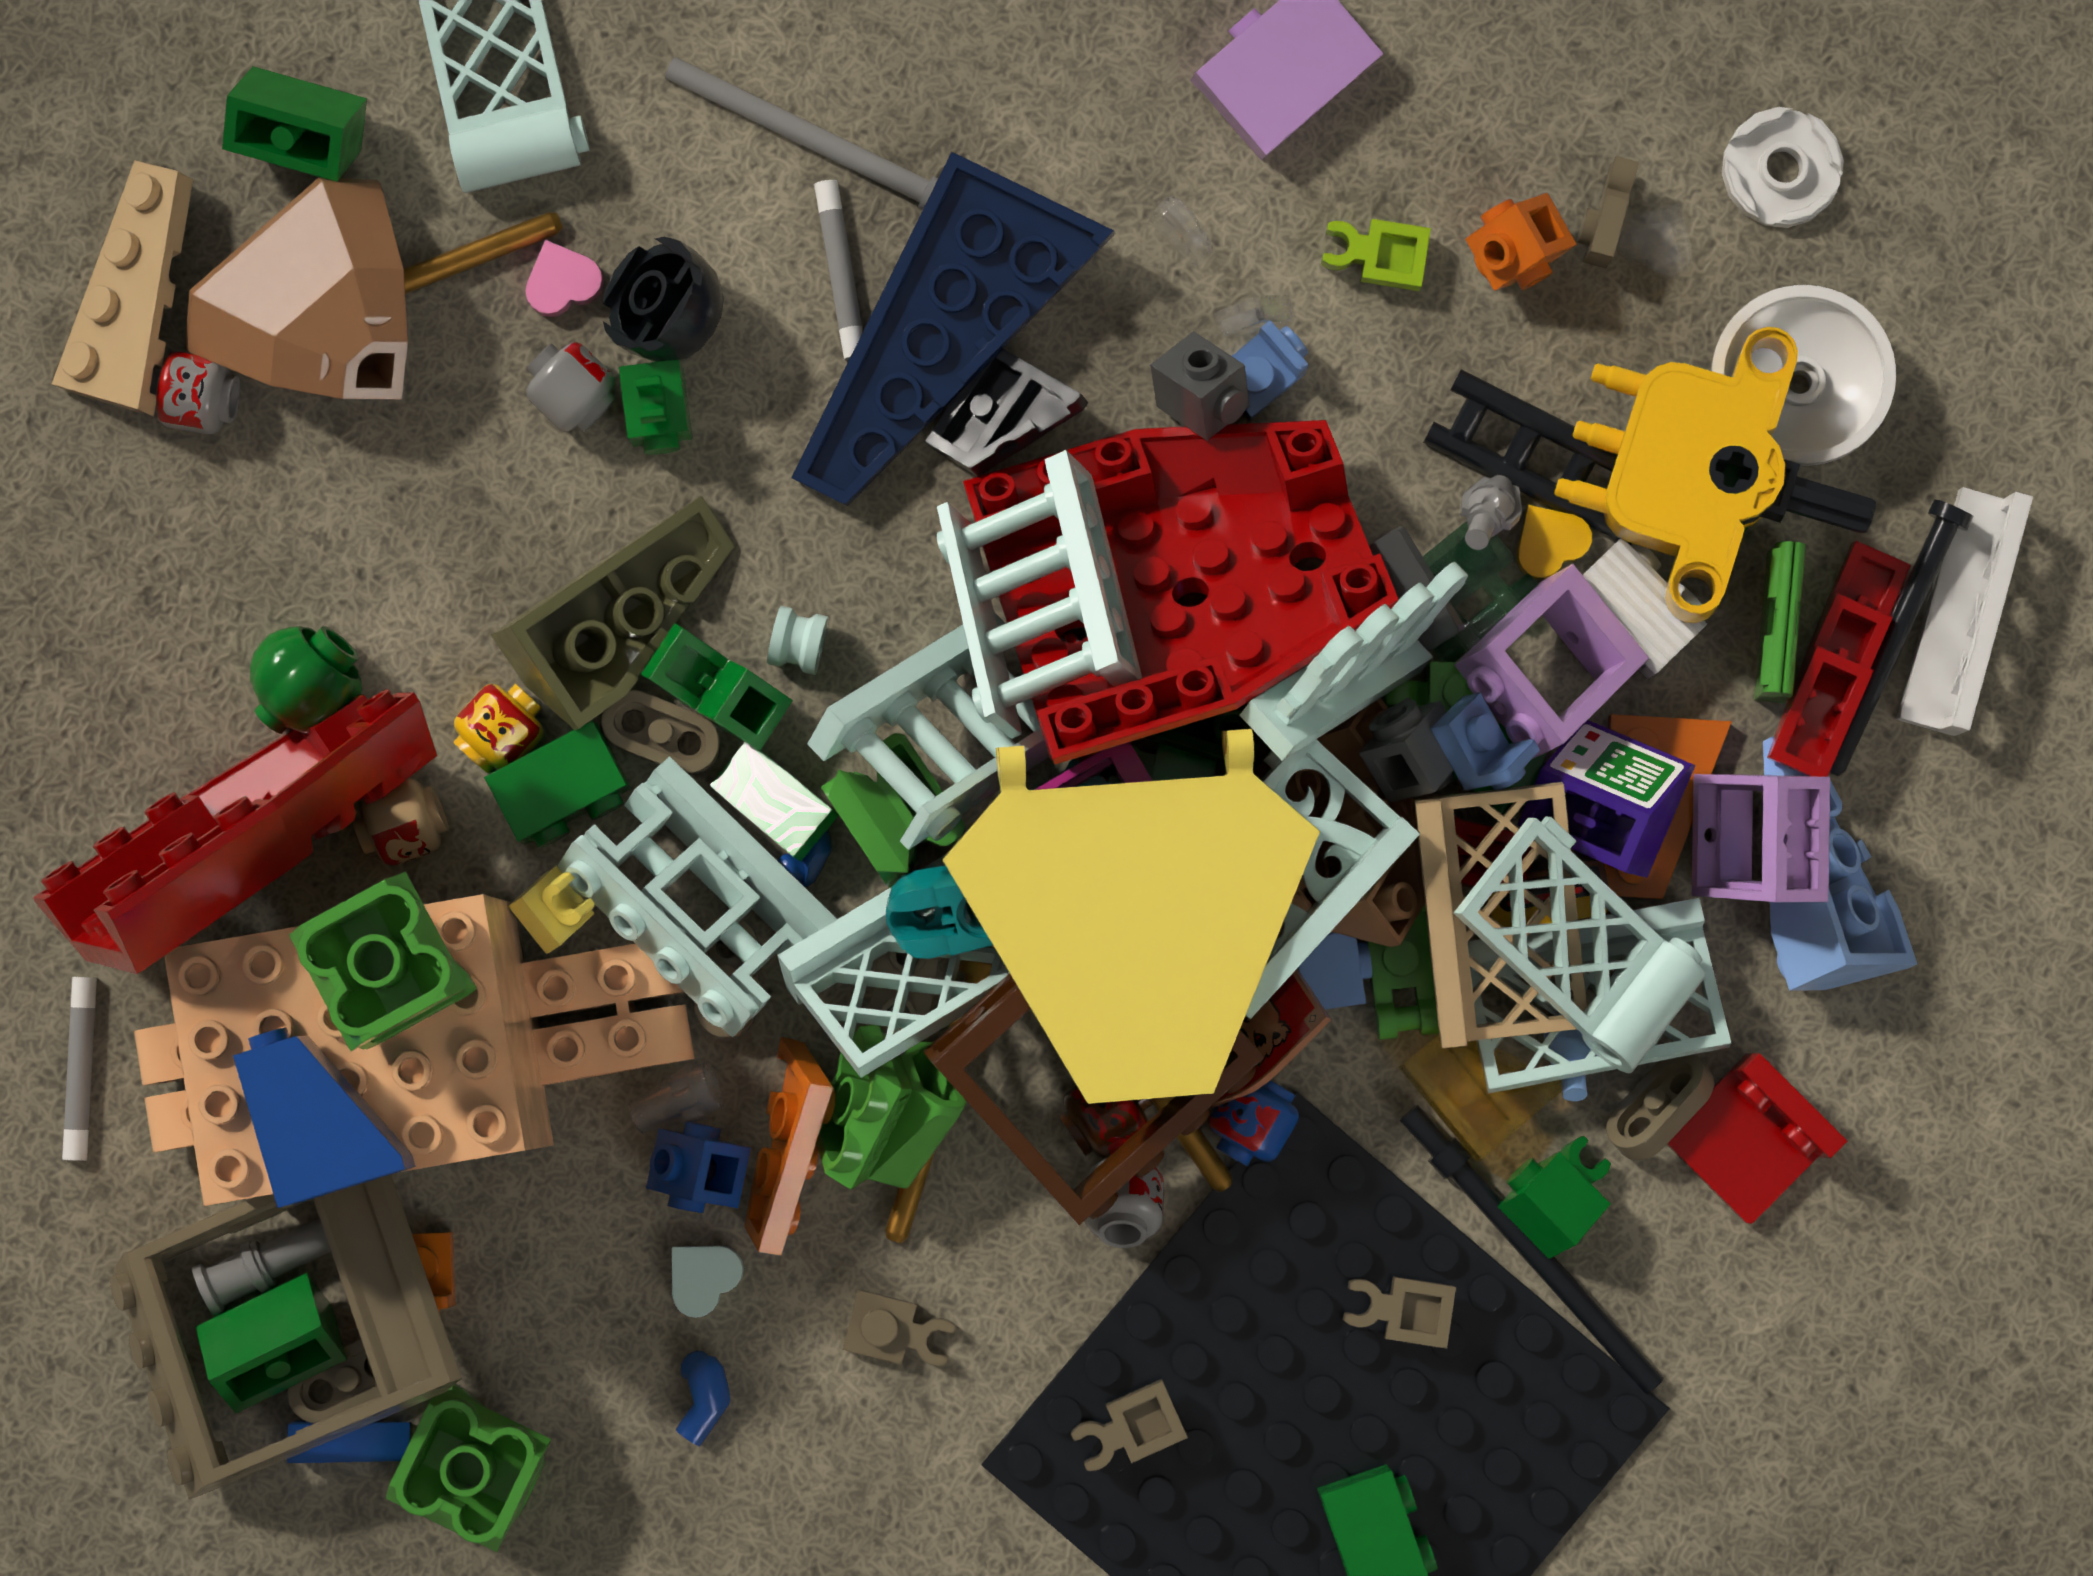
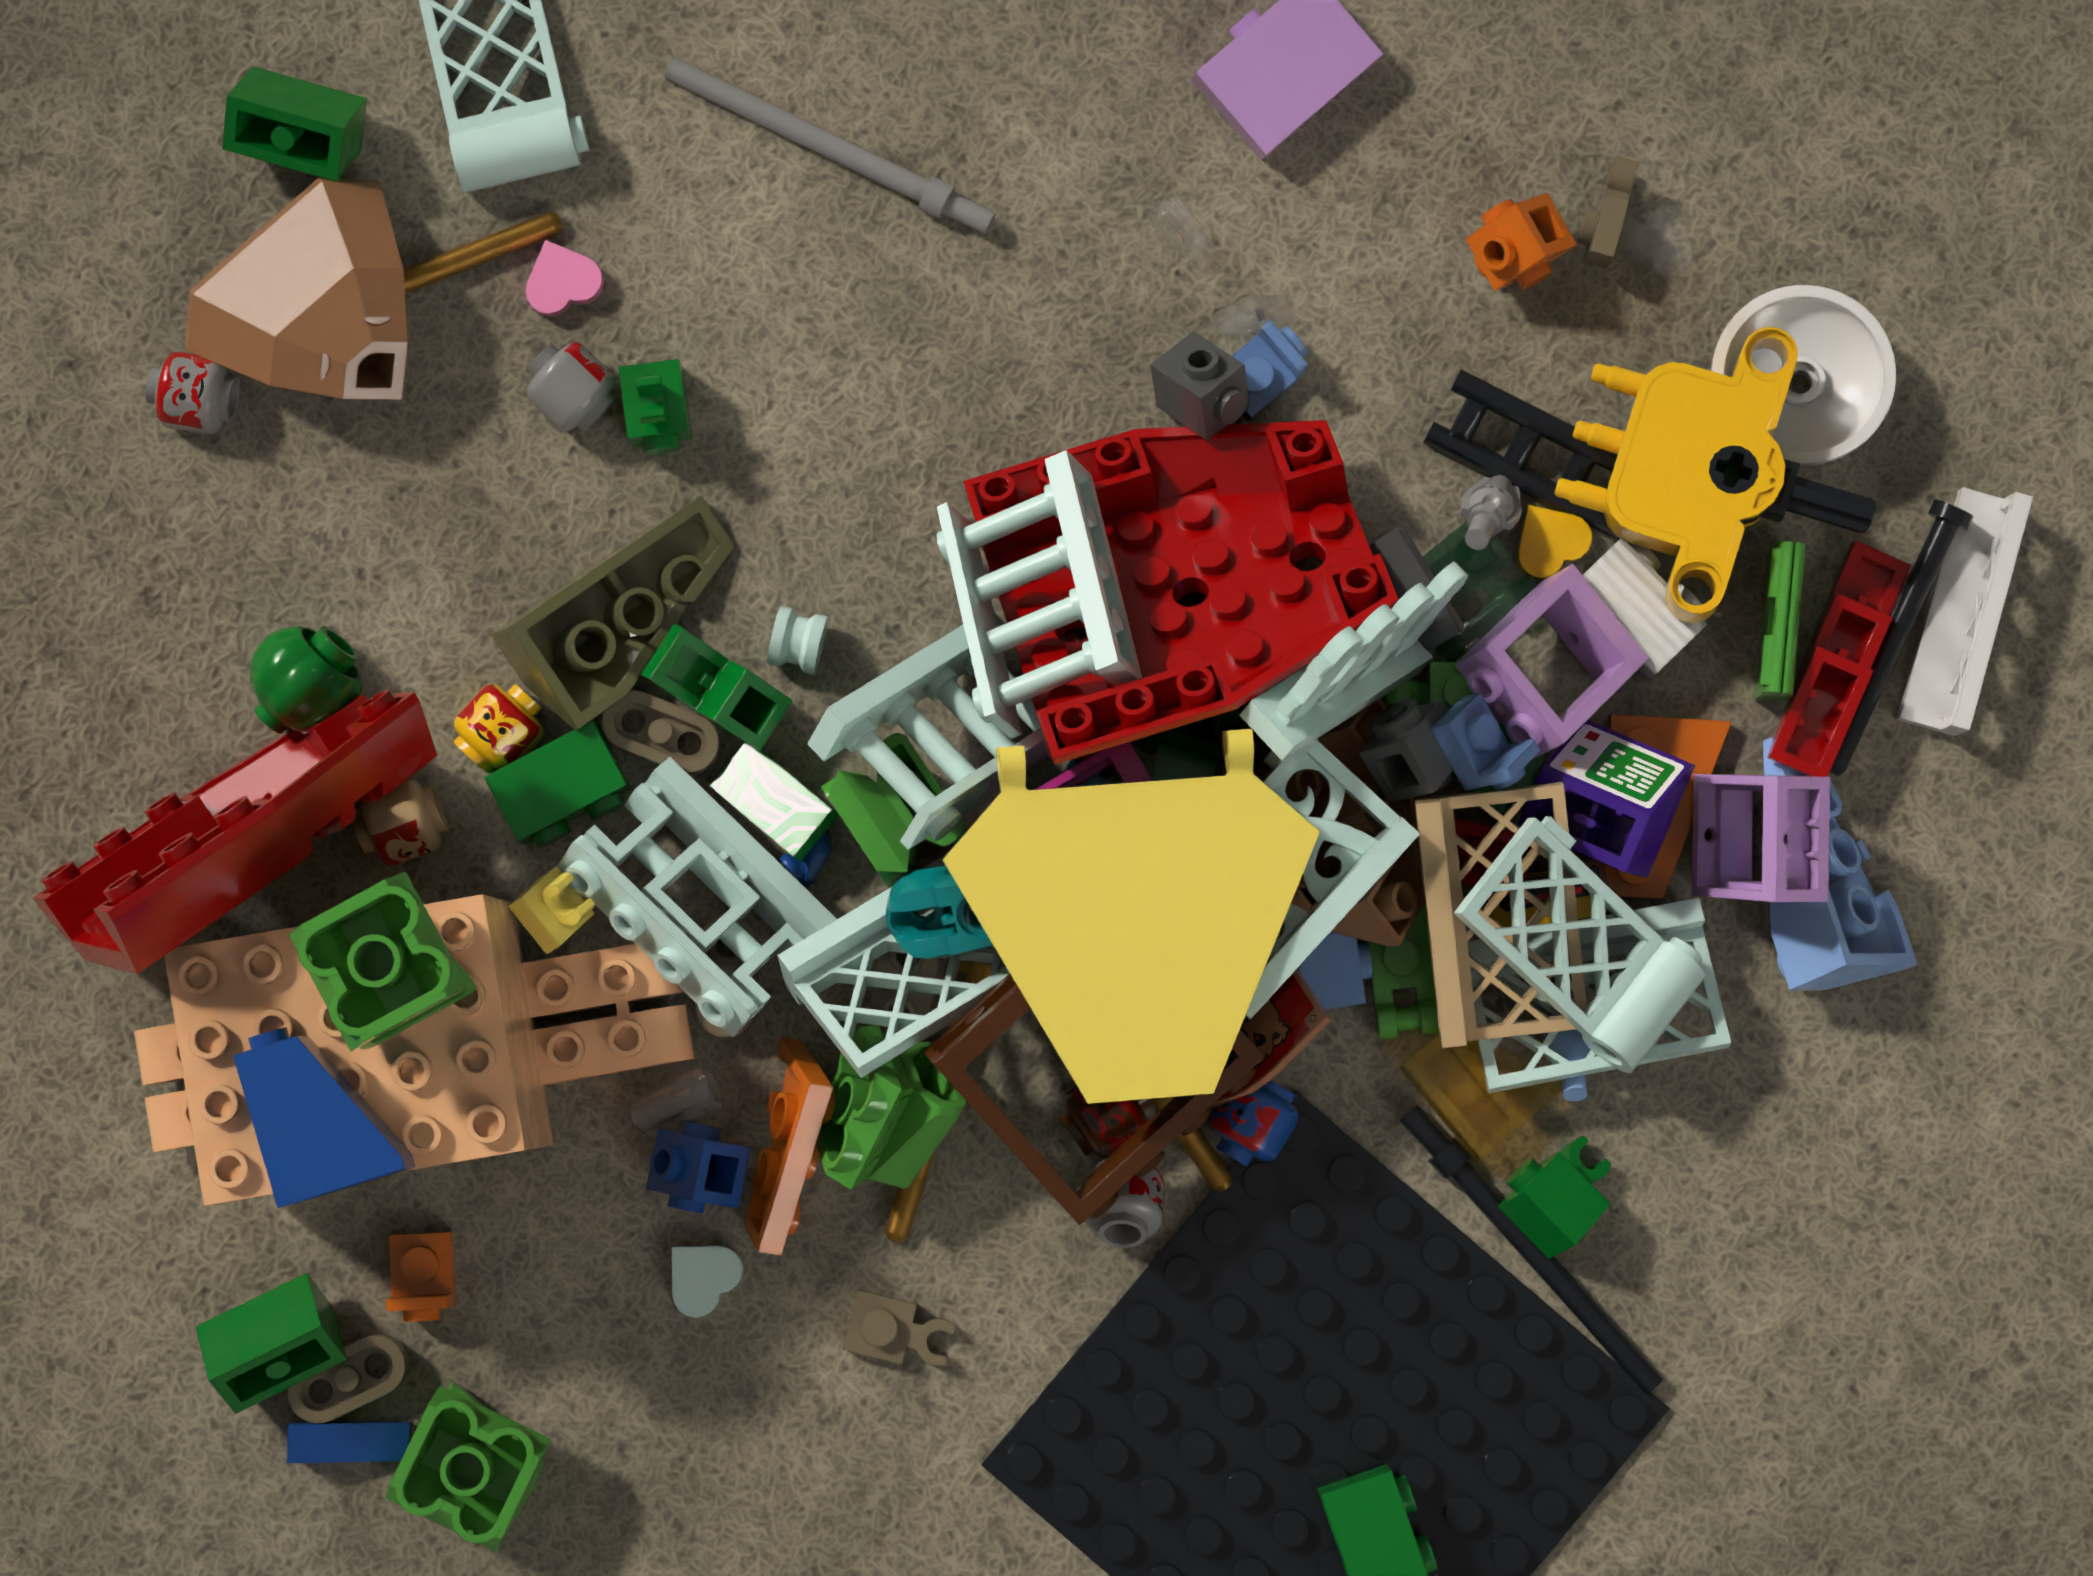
tan wing [52,160,193,417] -> none
light grey bar [62,977,97,1161] -> none
dark tan window [110,1175,462,1499] -> none
light grey pin [192,1217,331,1316] -> none
black cylinder [603,236,724,362] -> none
blue arm [675,1350,730,1447] -> none
dark blue wing [791,152,1115,506] -> none
light grey bar [814,180,863,361] -> none
black wing [925,349,1089,477] -> none
dark tan plate [1071,1379,1188,1471] -> none
lime plate [1321,219,1431,292] -> none
dark tan plate [1343,1276,1456,1349] -> none
dark tan plate [1606,1054,1714,1160] -> none
red bracket [1667,1053,1848,1224] -> none
white tile [1722,107,1844,228] -> none

